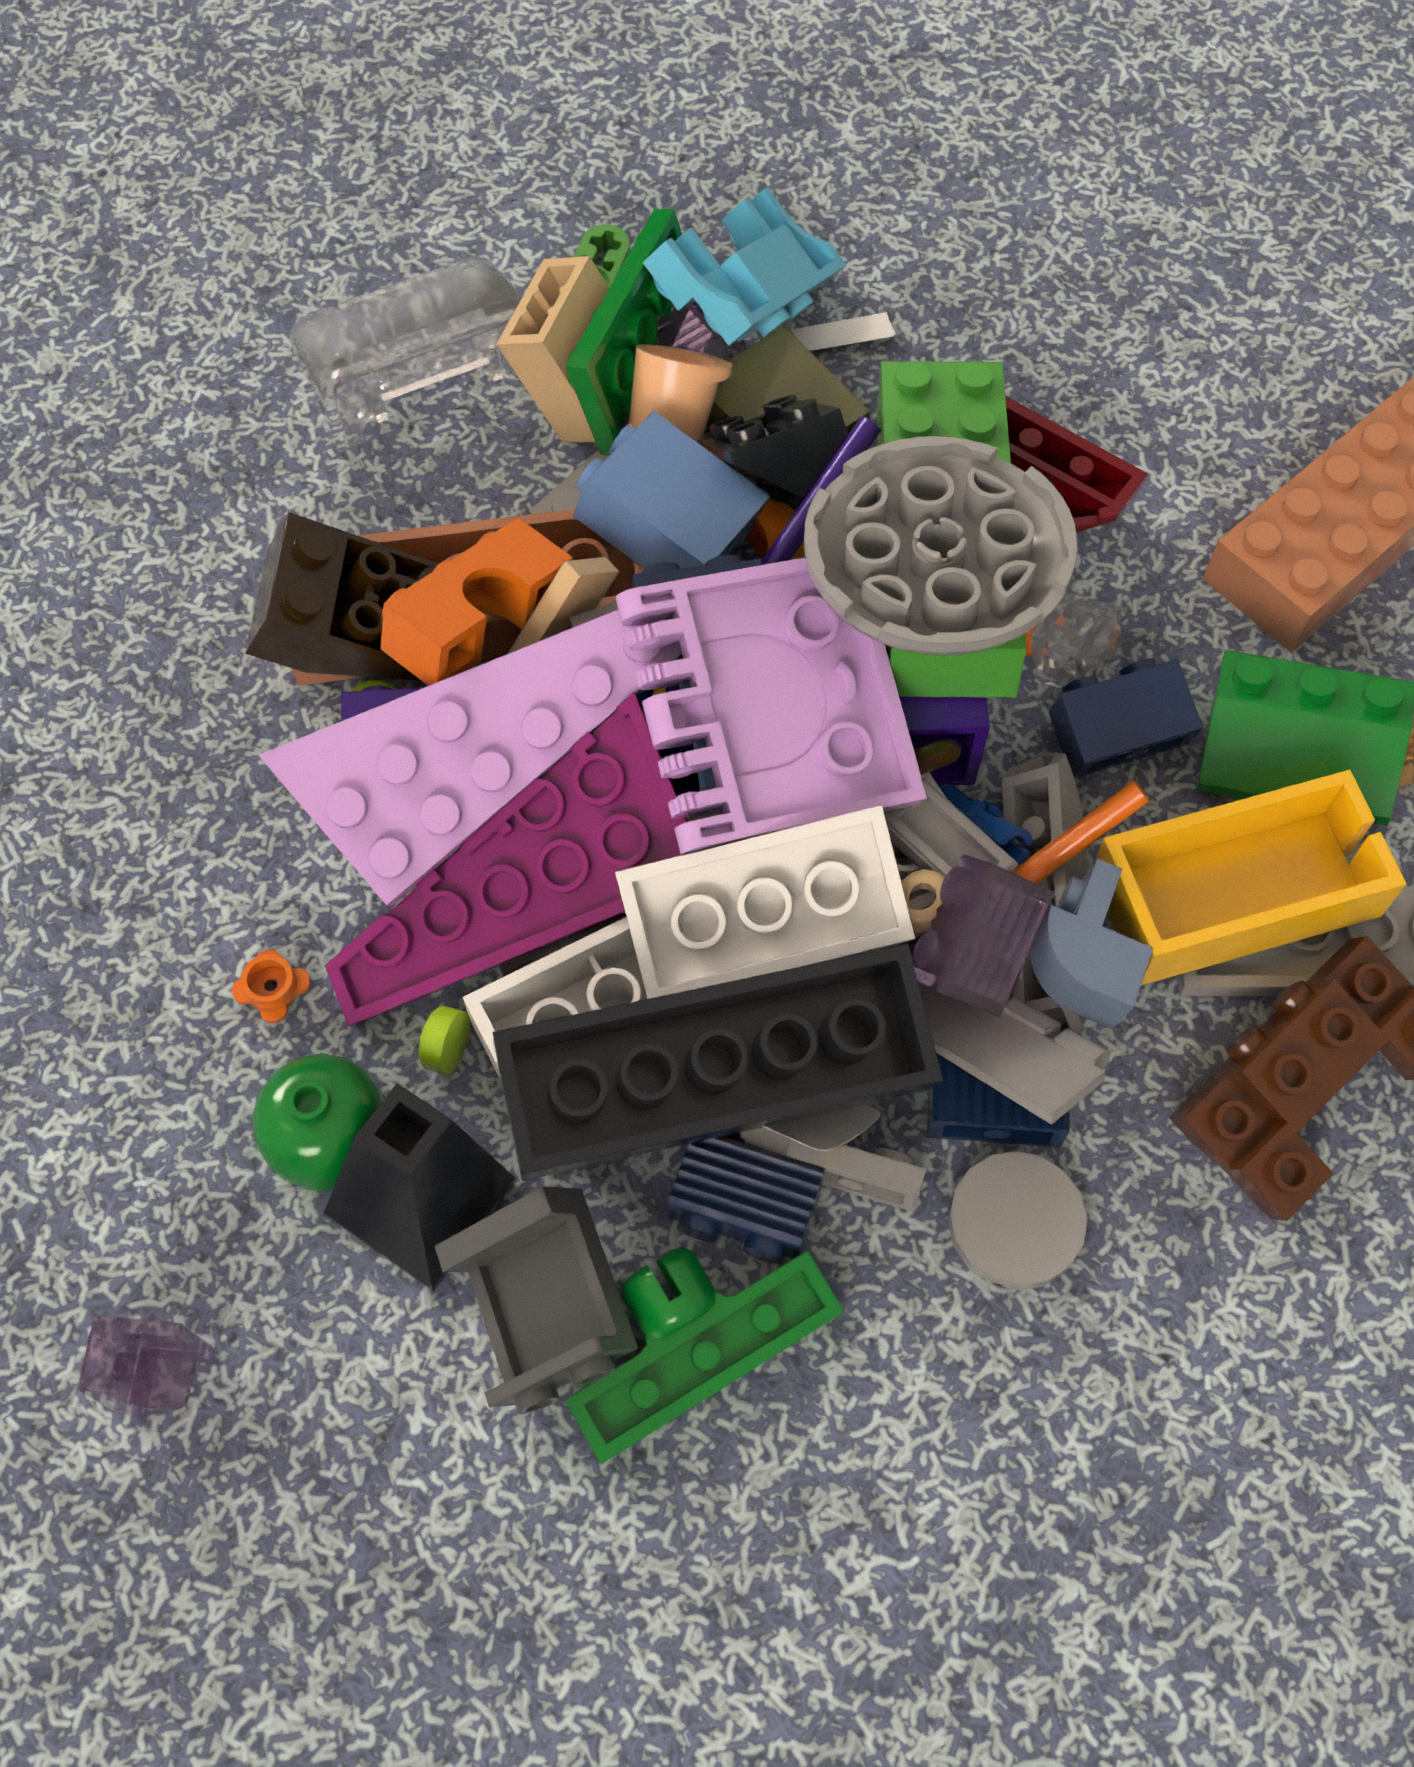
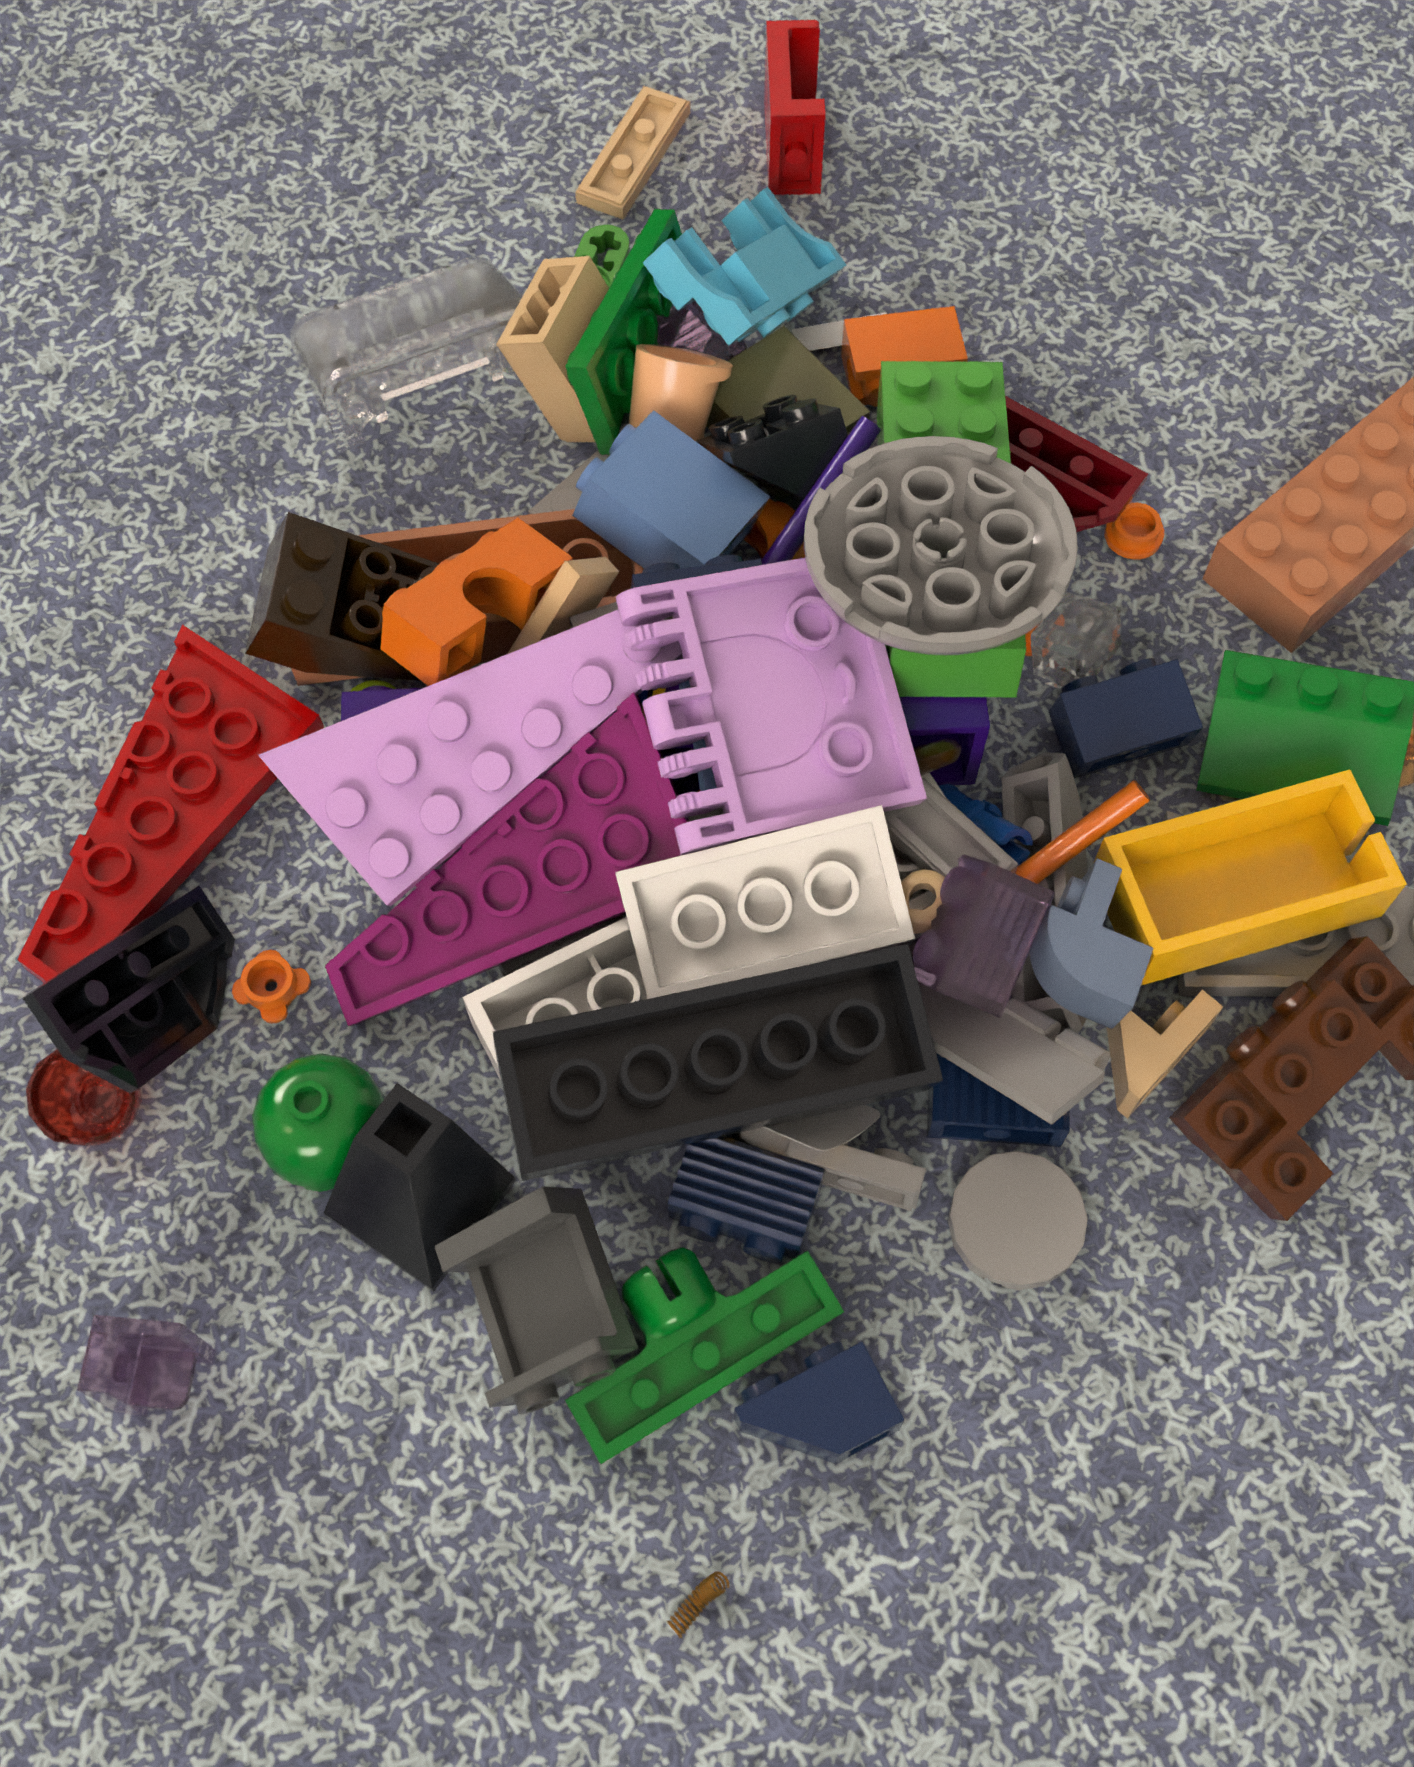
lime tile [419,1005,470,1075] -> none
none -> red wing [17,625,324,983]
none -> black wedge [22,886,235,1093]
none -> clear red hair [26,1049,142,1146]
none -> tan tile [575,86,690,220]
none -> pearl gold leg [667,1571,729,1638]
none -> dark blue slope [734,1341,905,1464]
none -> red panel [764,20,826,195]
none -> orange brick [841,306,968,407]
none -> orange plate [1104,502,1164,560]
none -> tan slope [1107,990,1223,1119]

